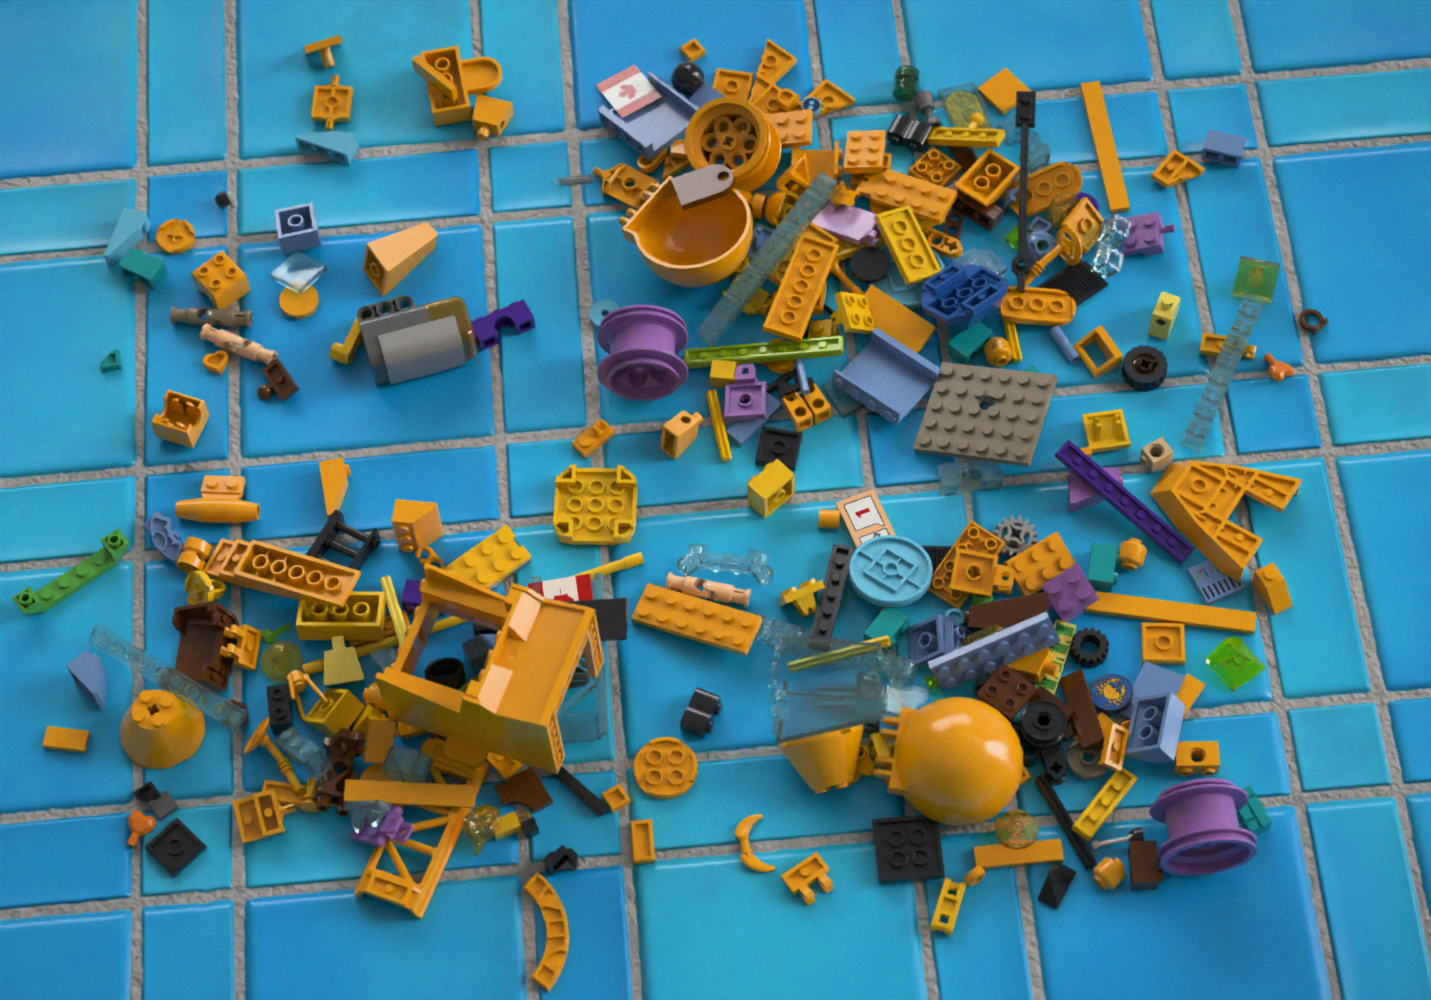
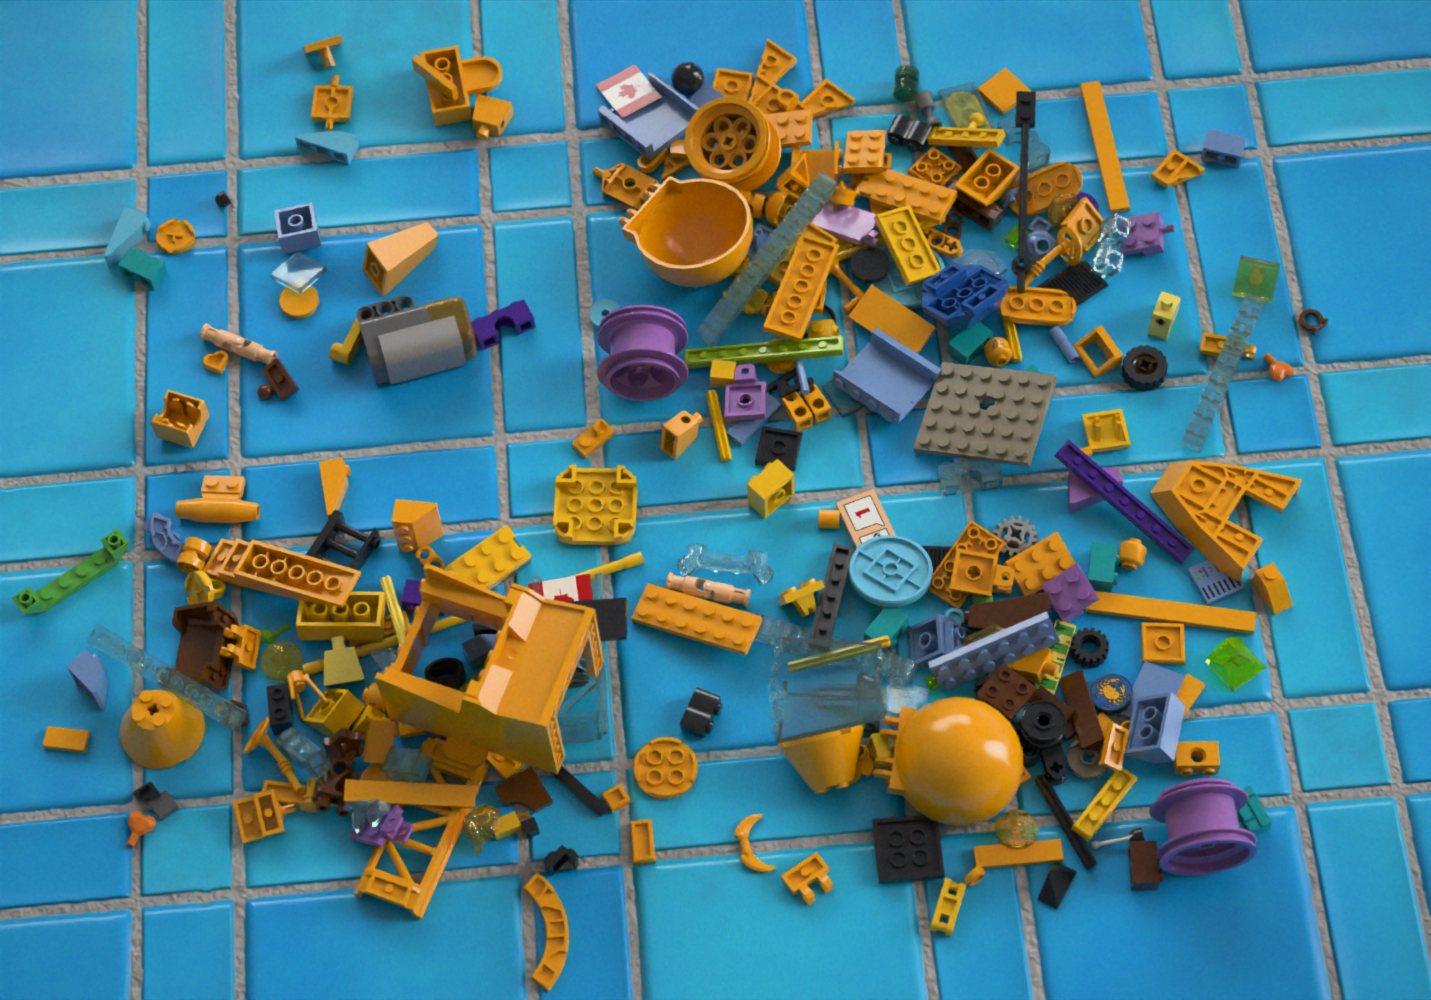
teal tile [100,349,122,373] -> none
black tile [145,818,207,878] -> none
dark tan piece [170,307,253,328] -> none
light orange piece [191,251,251,310] -> none
clear piece [551,175,600,186] -> none
tile [671,164,735,211] -> none
light orange tile [679,38,706,62] -> none
dark blue tile [802,97,821,117] -> none
yellow plate [830,291,875,335] -> none
light orange head [1093,857,1126,890] -> none
tan brick [1140,437,1174,473] -> none

